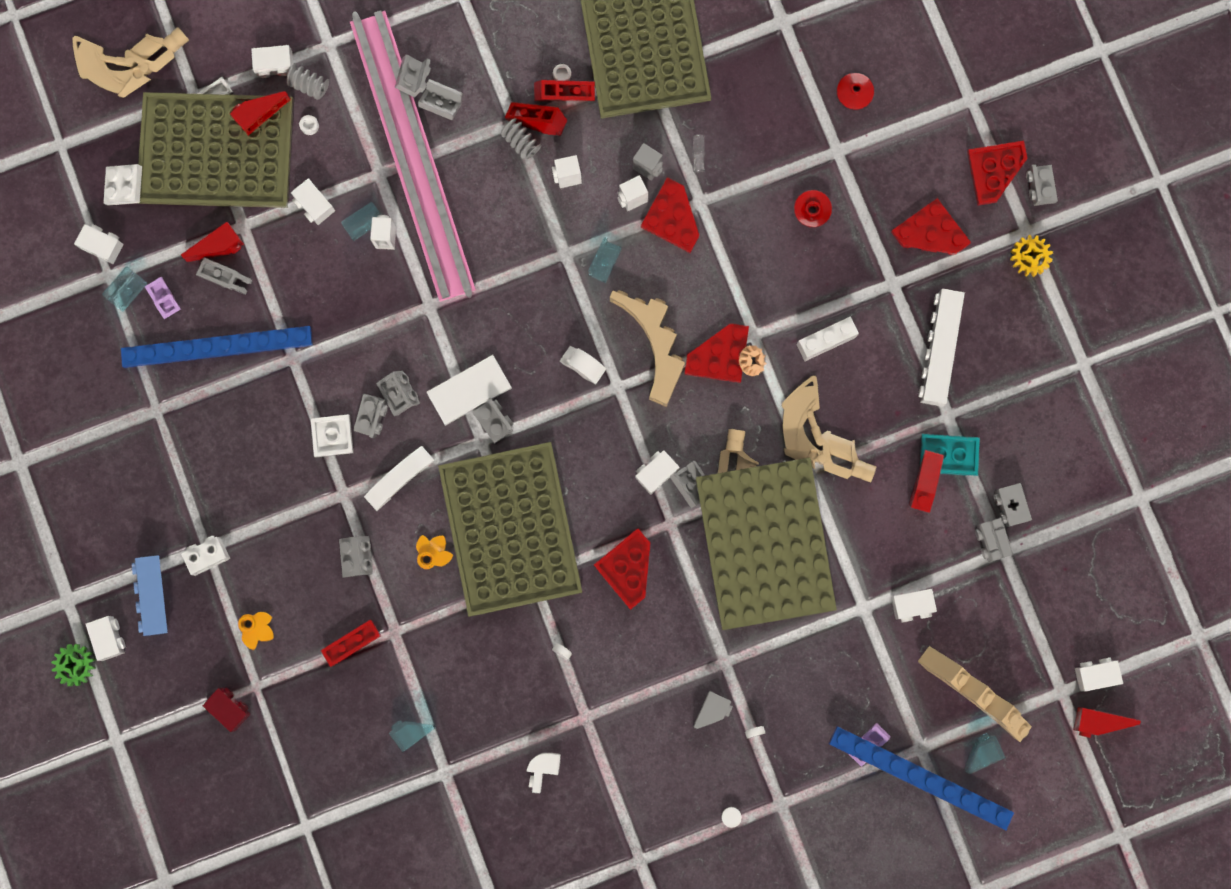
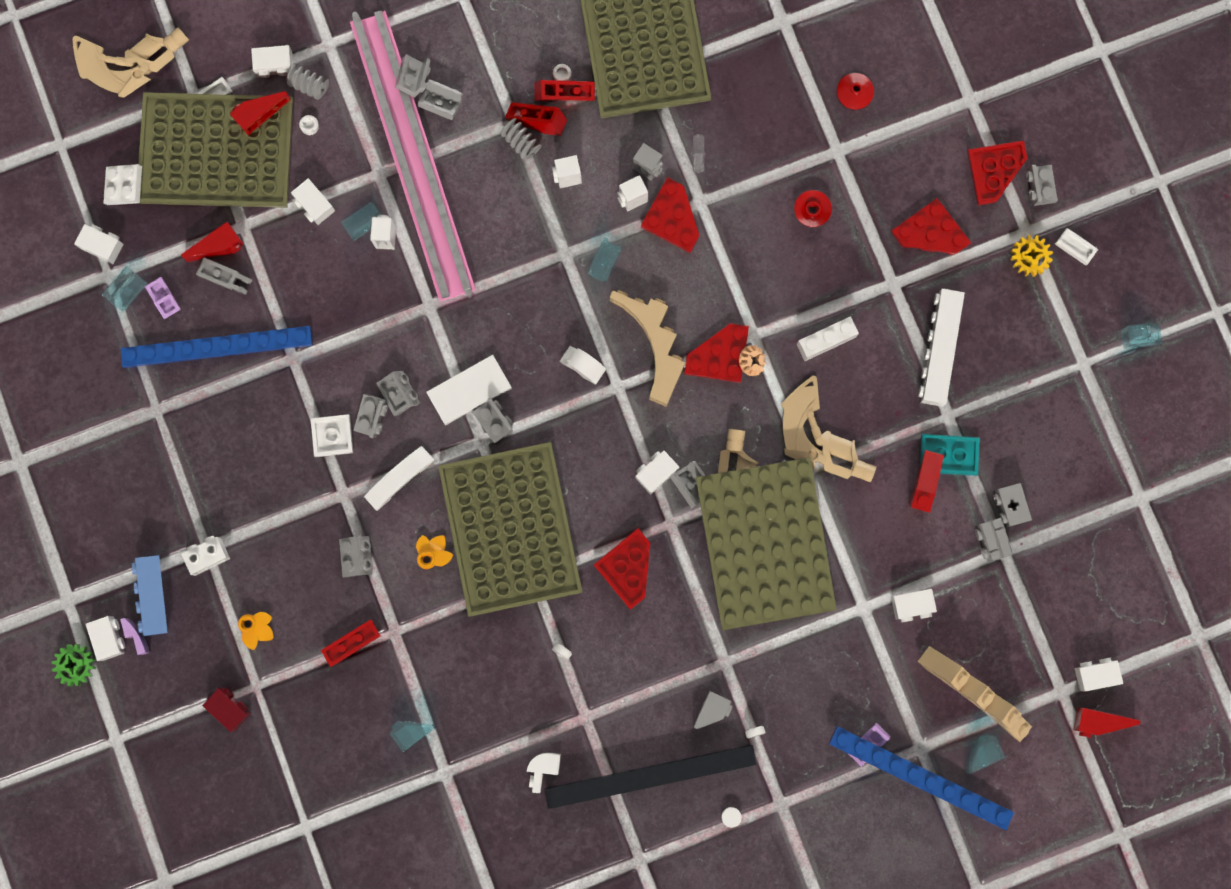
none -> lavender slope [120,618,150,655]
none -> black beam [544,745,757,809]
none -> white tile [1055,228,1098,265]
none -> clear light blue slope [1121,324,1162,349]

